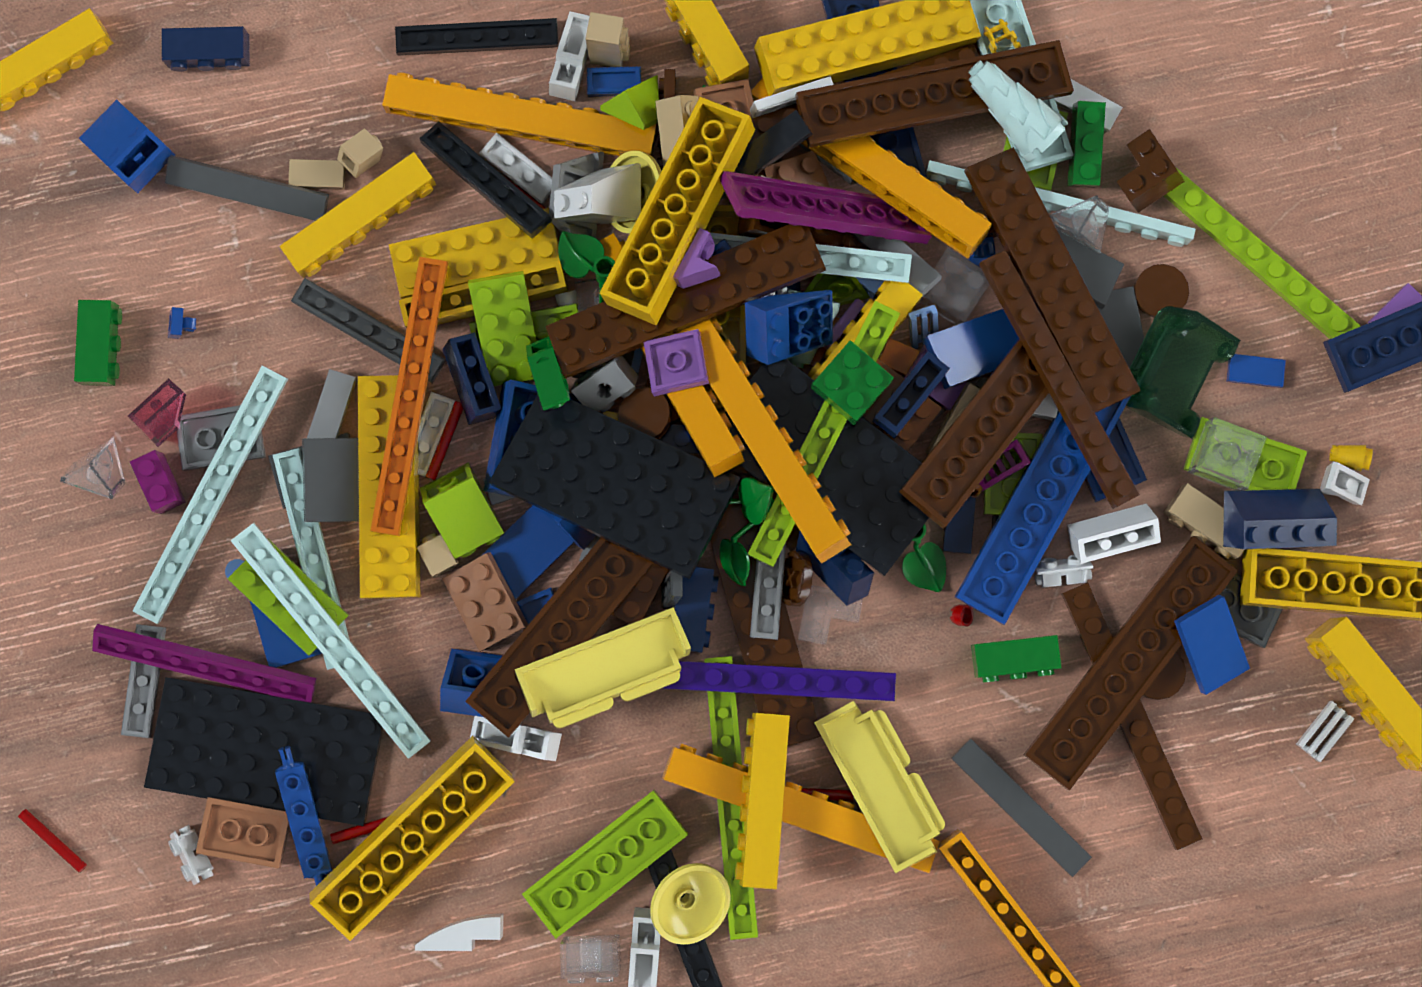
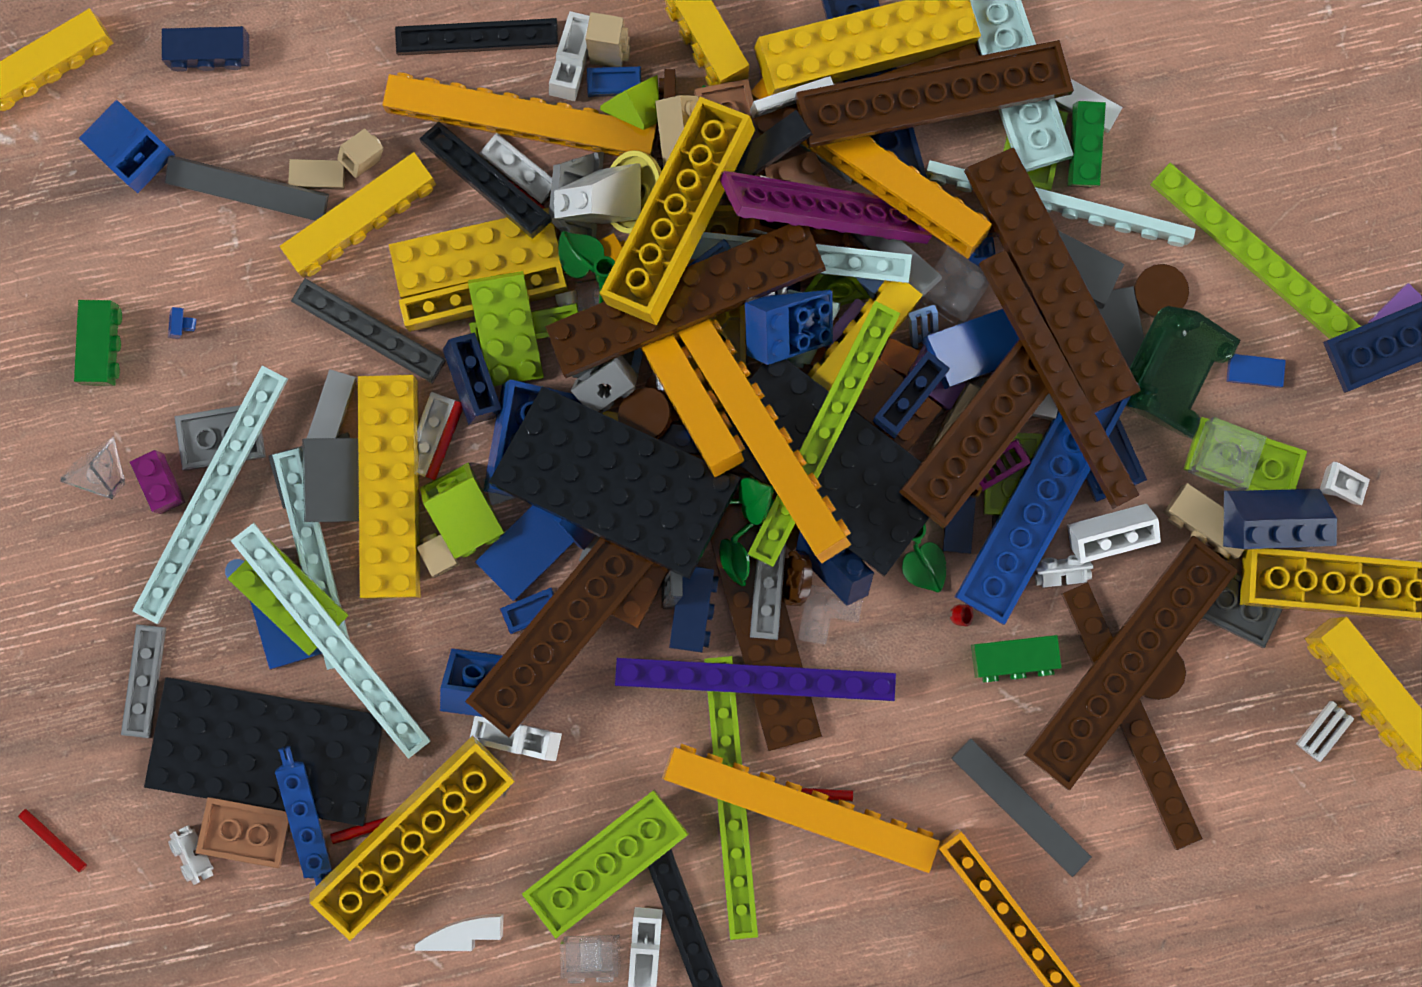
magenta plate [92,624,316,703] -> none
clear pink slope [128,378,186,447] -> none
orange plate [370,257,448,536] -> none
nougat plate [442,552,528,652] -> none
light yellow slope [515,607,691,728] -> none
green slope [526,336,570,411] -> none
medium lavender tile [644,329,709,396] -> none
light yellow dish [650,863,731,944] -> none
medium lavender slope [673,228,720,289] -> none
yellow brick [735,713,790,889] -> none
green brick [811,340,894,425] -> none
light yellow slope [814,701,945,873] -> none
light aqua cone [968,60,1068,162] -> none
yellow piece [983,19,1021,53] -> none
clear slope [1049,196,1109,254] -> none
reddish brown brick [1117,129,1185,213] -> none
blue tile [1174,595,1250,695] -> none
yellow cone [1329,445,1373,472] -> none

